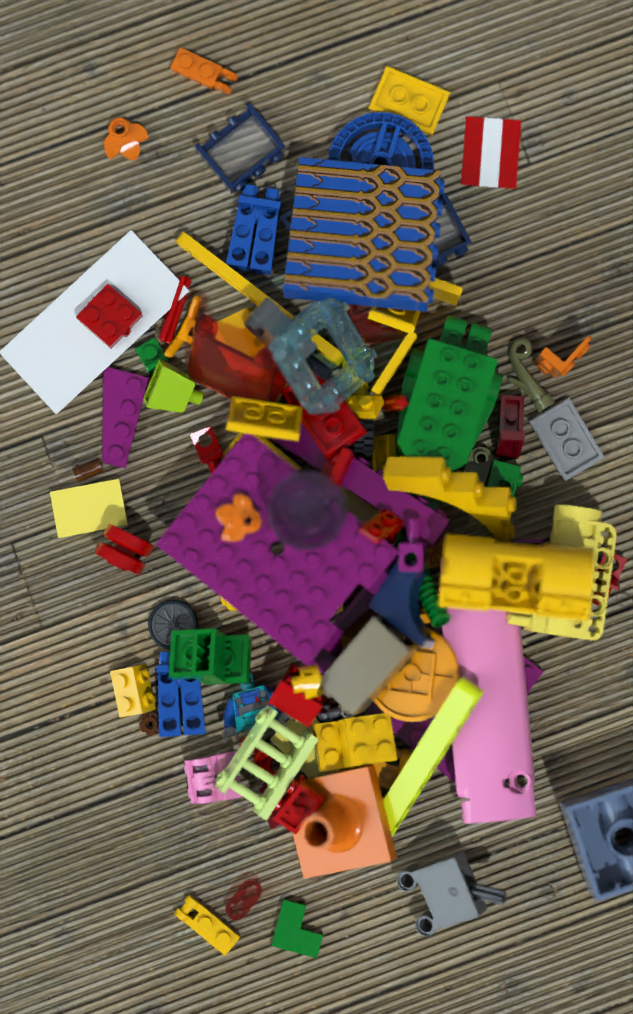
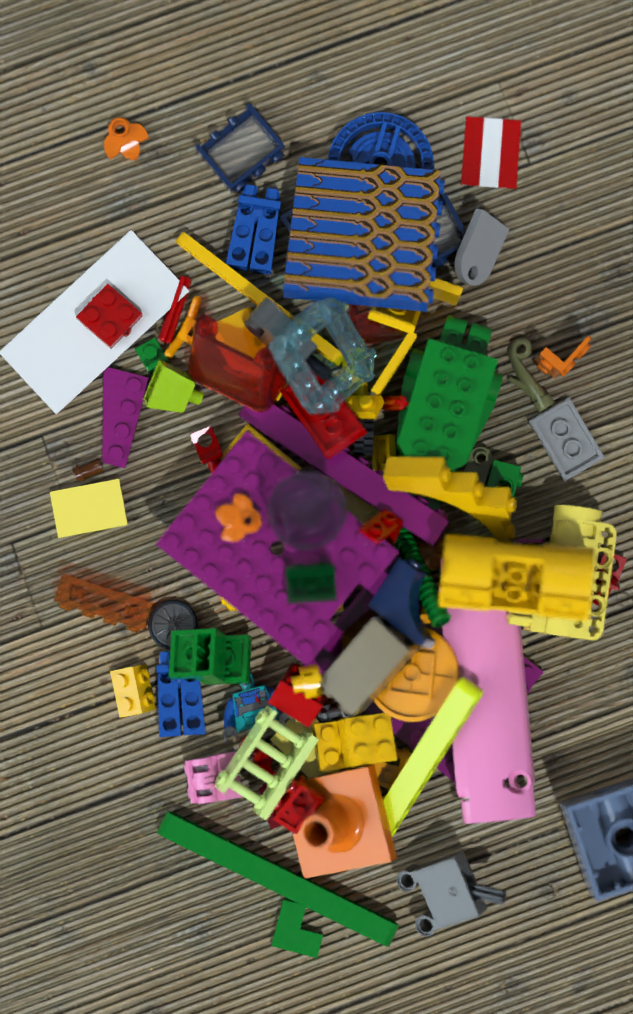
red wheel [94,524,155,576] -> none
reddish brown plate [139,712,159,736] -> none
orange hinge [170,47,238,94] -> none
yellow plate [174,894,240,956] -> none
clear red beam [225,879,262,920] -> none
yellow tile [226,396,303,441] -> none
red bracket [315,448,355,499] -> none
yellow tile [368,66,451,136] -> none
magenta bracket [399,519,429,572] -> none
dark red bracket [495,395,525,459] -> none
none -> clear orange brick [54,574,155,633]
none -> green beam [157,811,400,947]
none -> dark green bracket [286,562,337,604]
none -> light grey tile [455,208,509,286]

